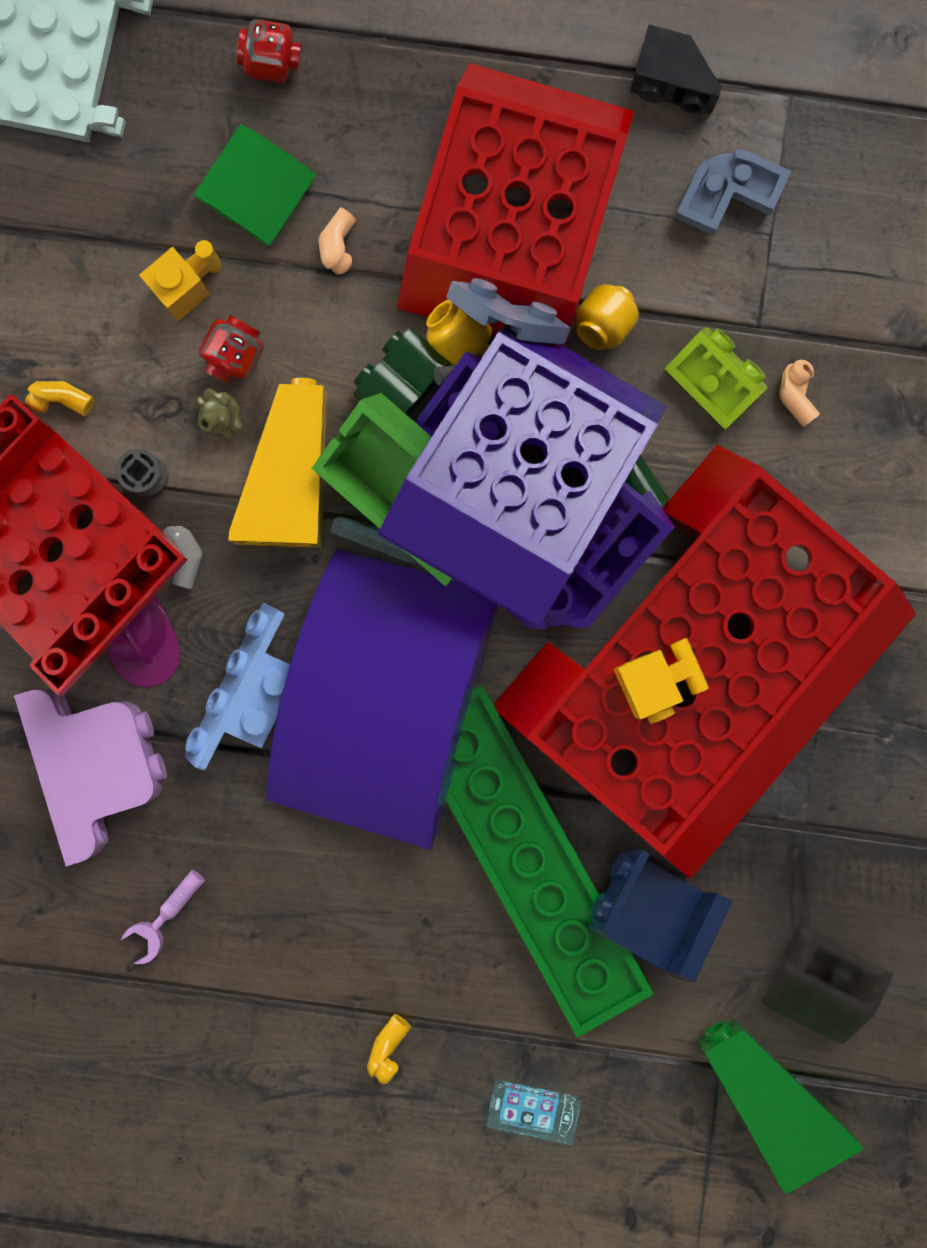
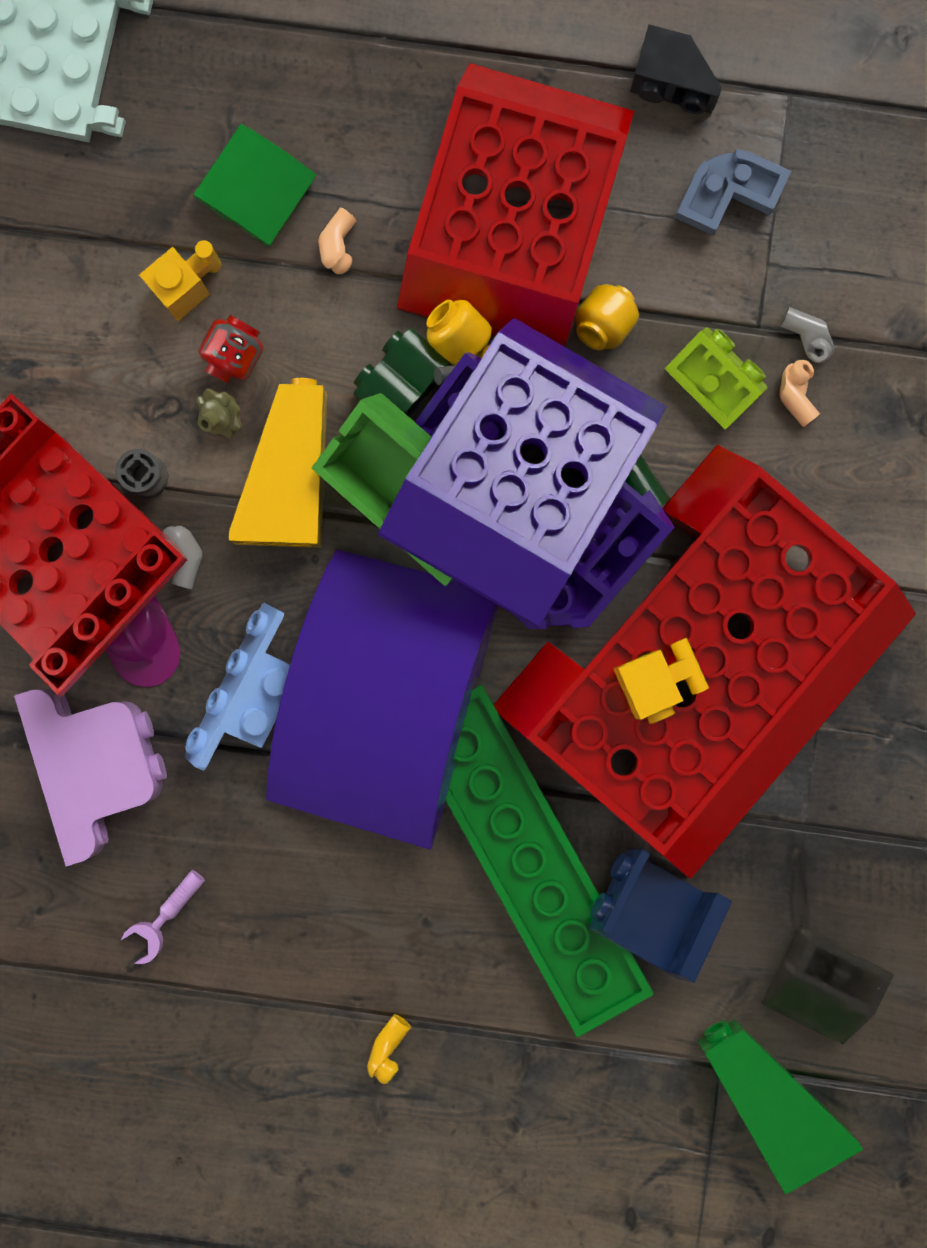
yellow arm [25,381,95,416] -> none
red head [237,19,301,84] -> none
clear light blue tile [330,516,416,564] -> none
sand blue plate [446,278,571,344] -> none
clear light blue tile [486,1079,582,1146] -> none
none -> light grey arm [780,307,834,363]

